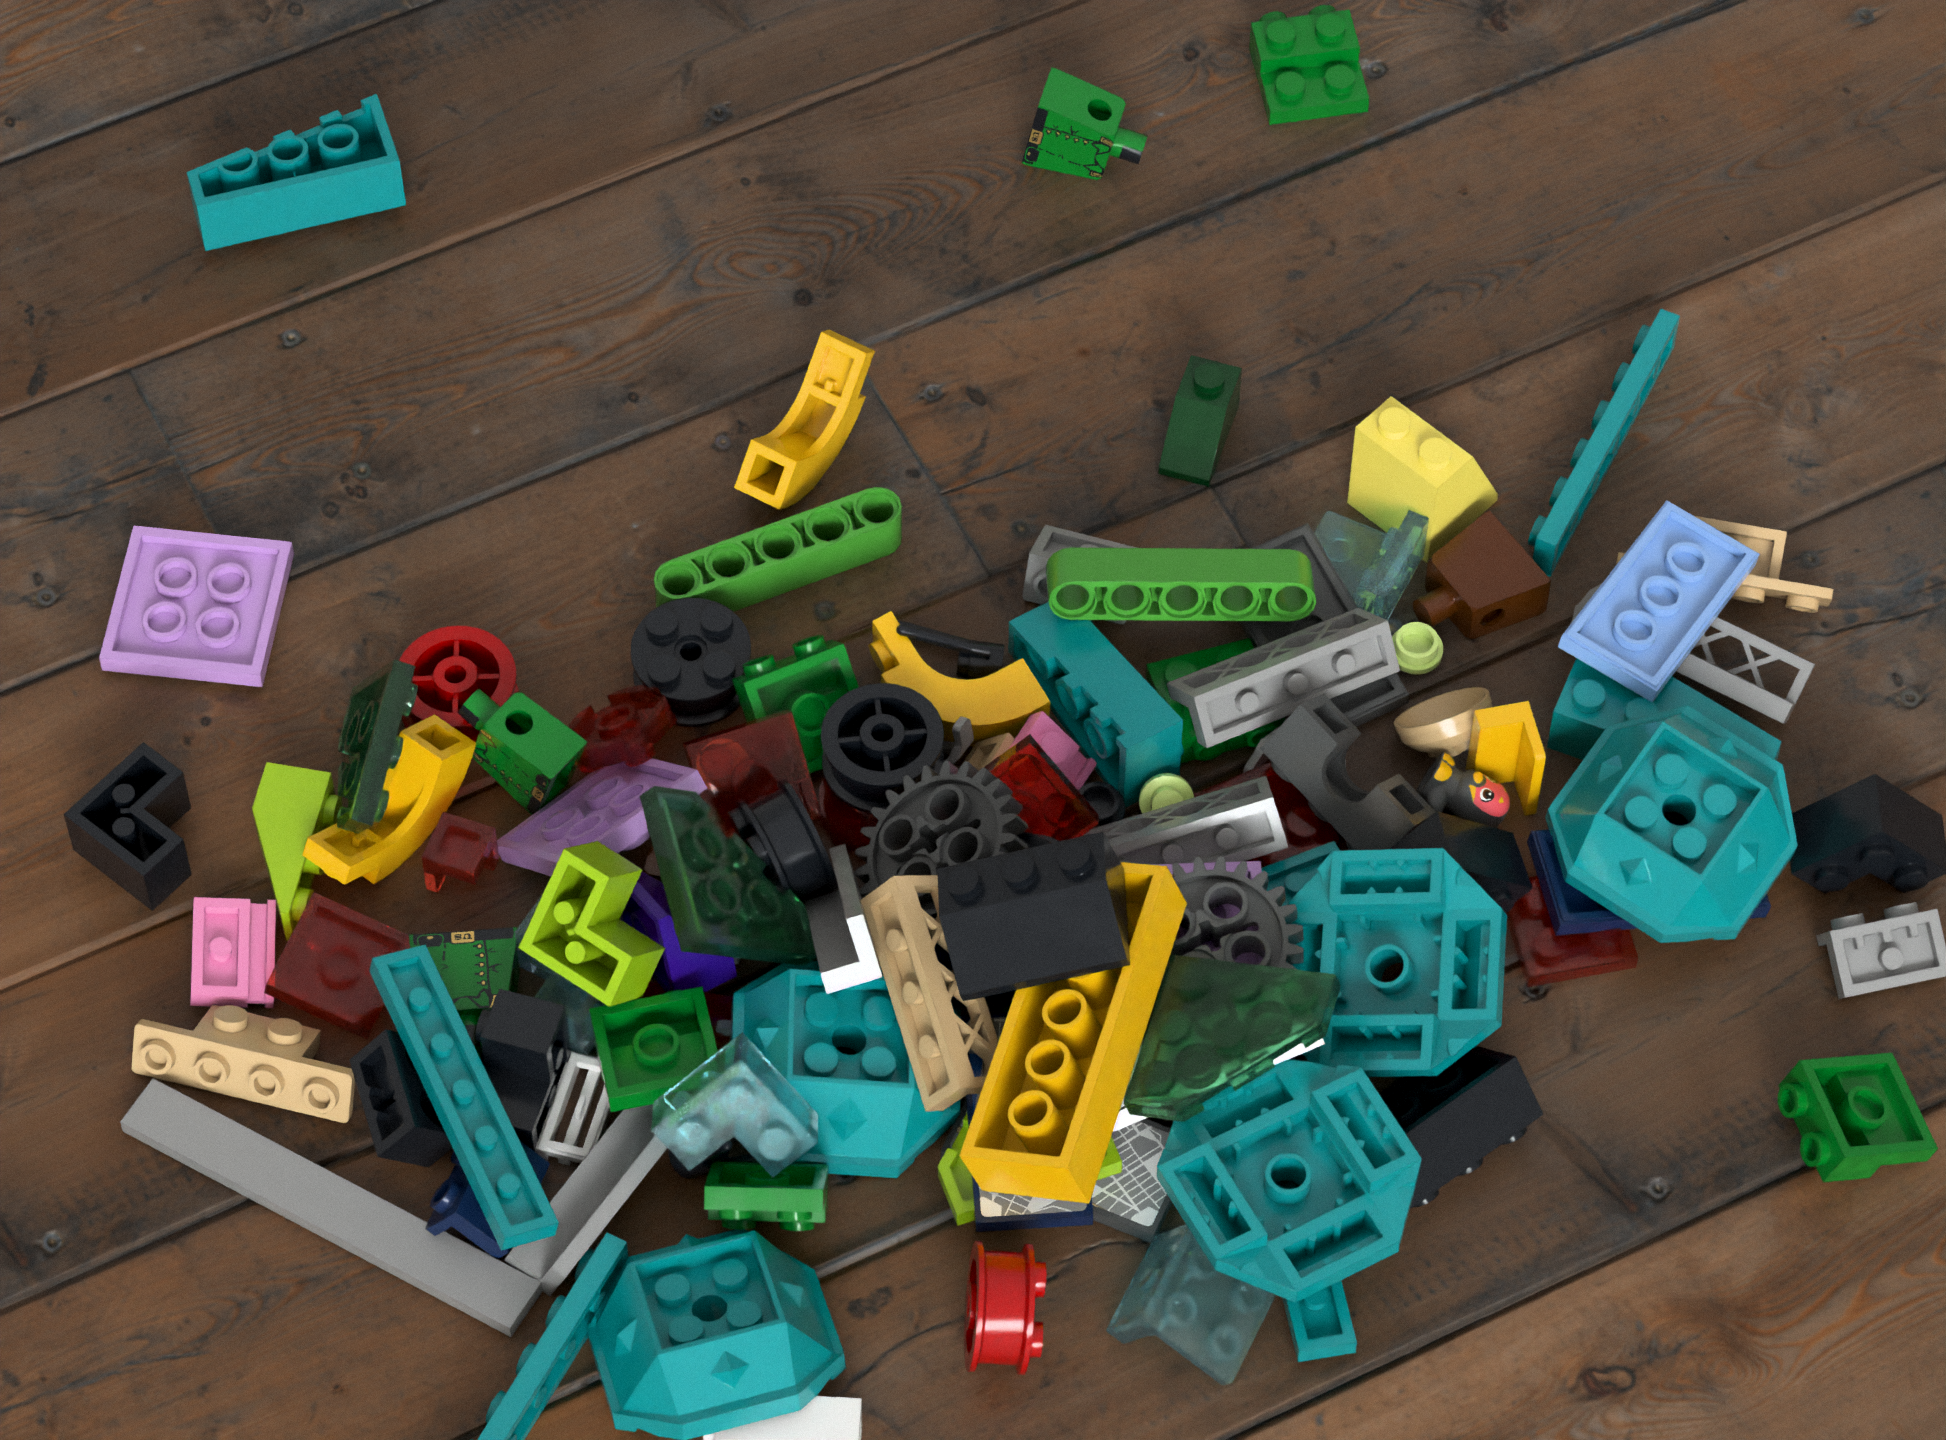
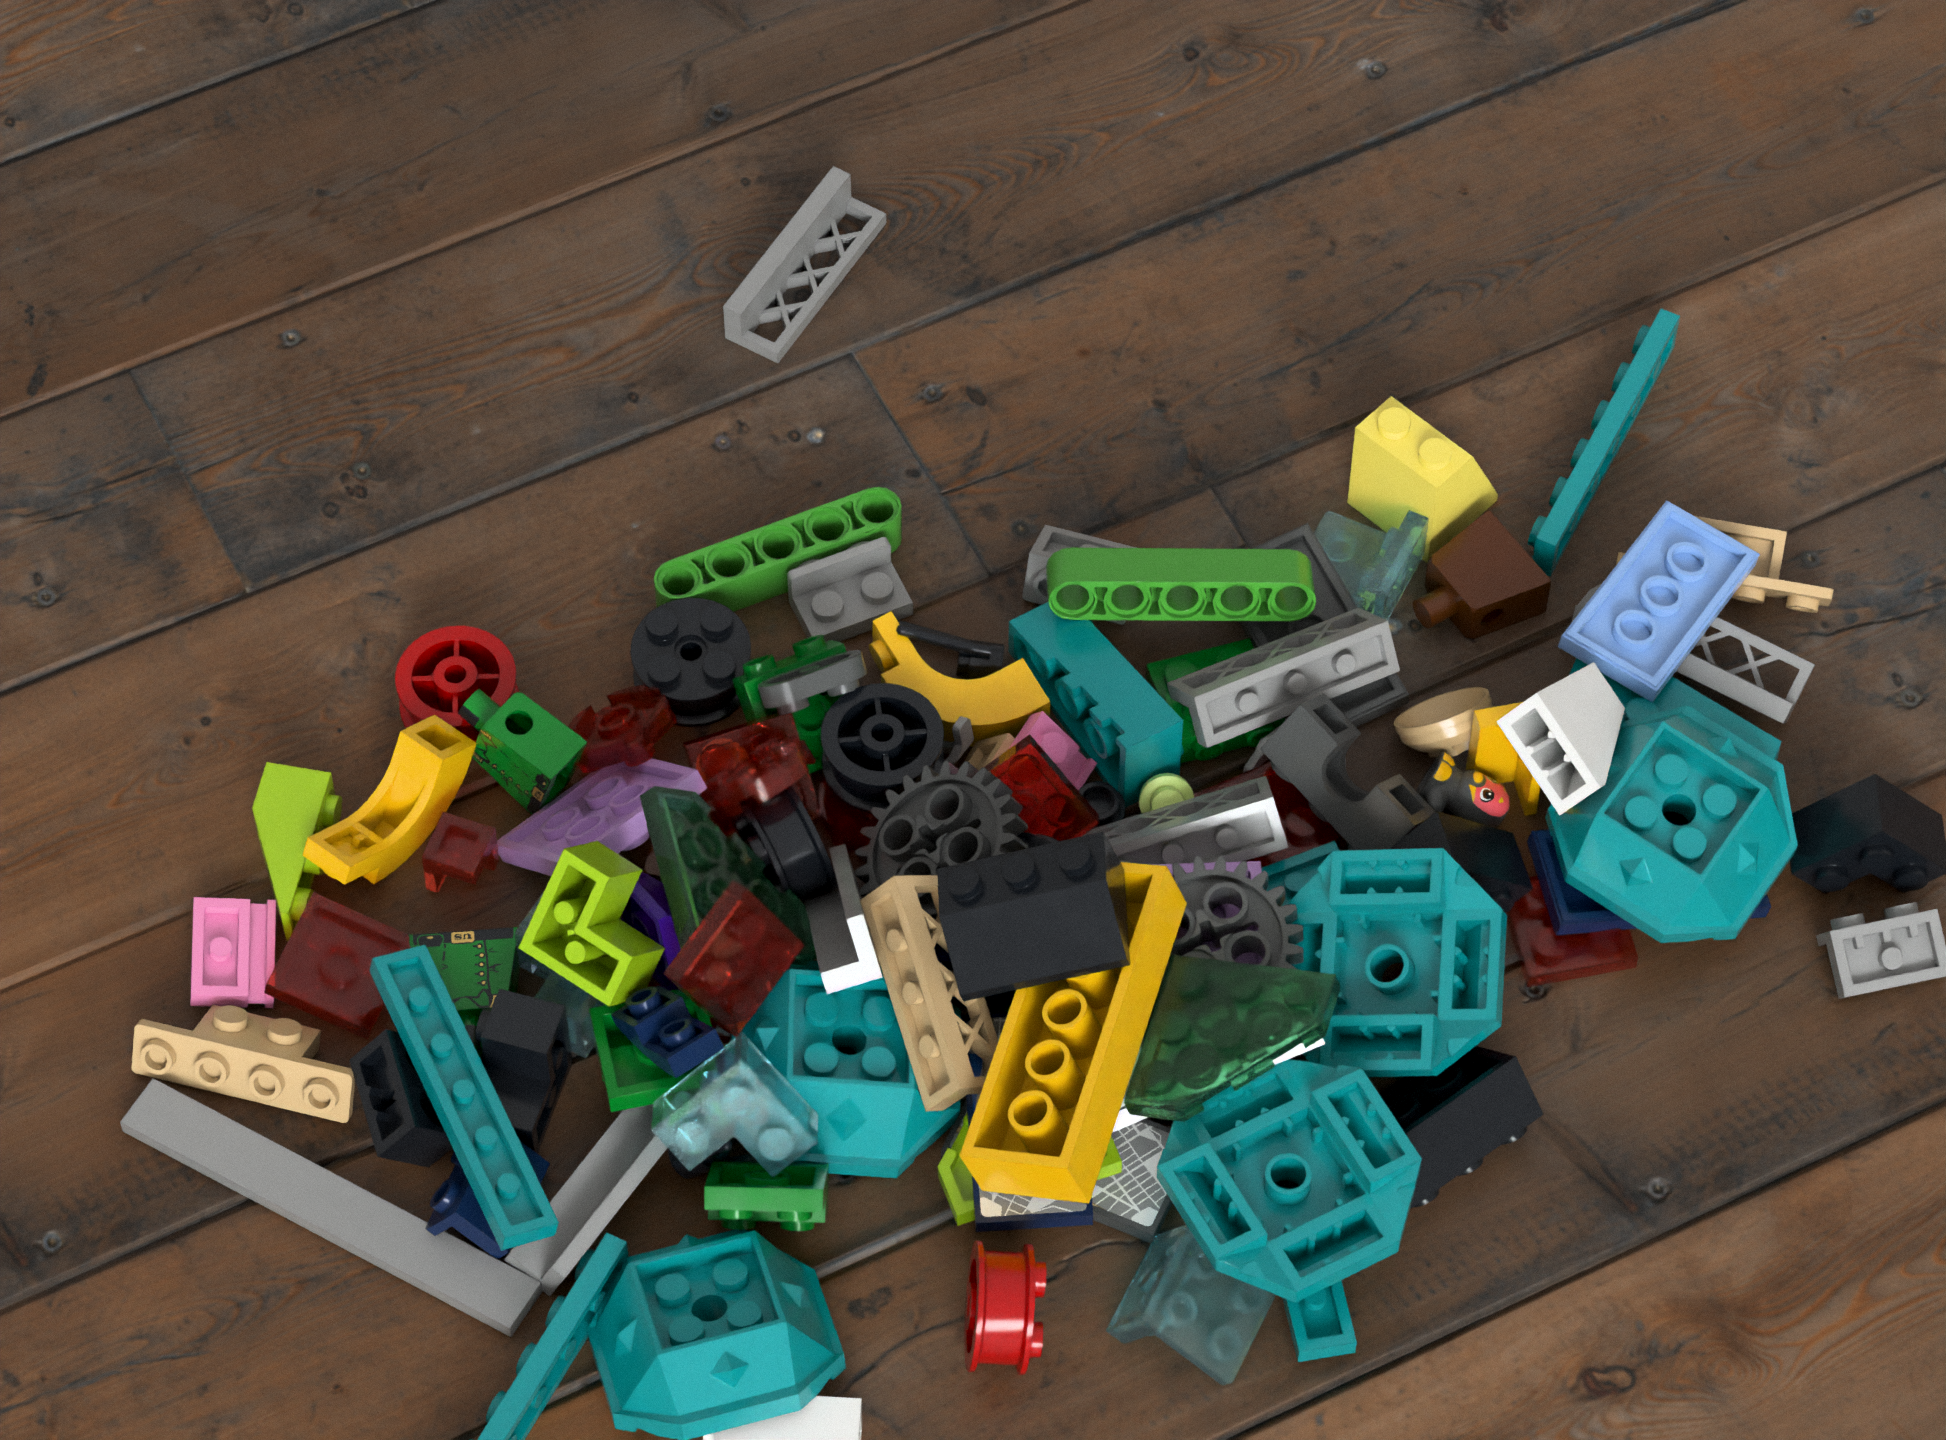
black brick [64,742,192,911] -> none
lavender plate [99,526,294,687] -> none
teal wedge [186,94,406,251] -> none
clear green plate [337,659,418,834] -> none
white tile [535,1051,612,1166] -> none
yellow arch [734,329,875,510] -> none
green torso [1021,67,1148,180] -> none
dark green slope [1158,355,1242,487] -> none
green plate [1249,5,1369,125] -> none
yellowish green plate [1392,622,1443,675] -> none
green plate [1777,1053,1938,1182] -> none
none -> dark blue slope [610,985,724,1078]
none -> clear red plate [663,880,805,1037]
none -> clear red plate [705,735,816,819]
none -> light grey fence [723,166,887,363]
none -> dark grey plate [758,650,868,715]
none -> light grey bracket [787,537,913,642]
none -> white slope [1496,662,1625,816]

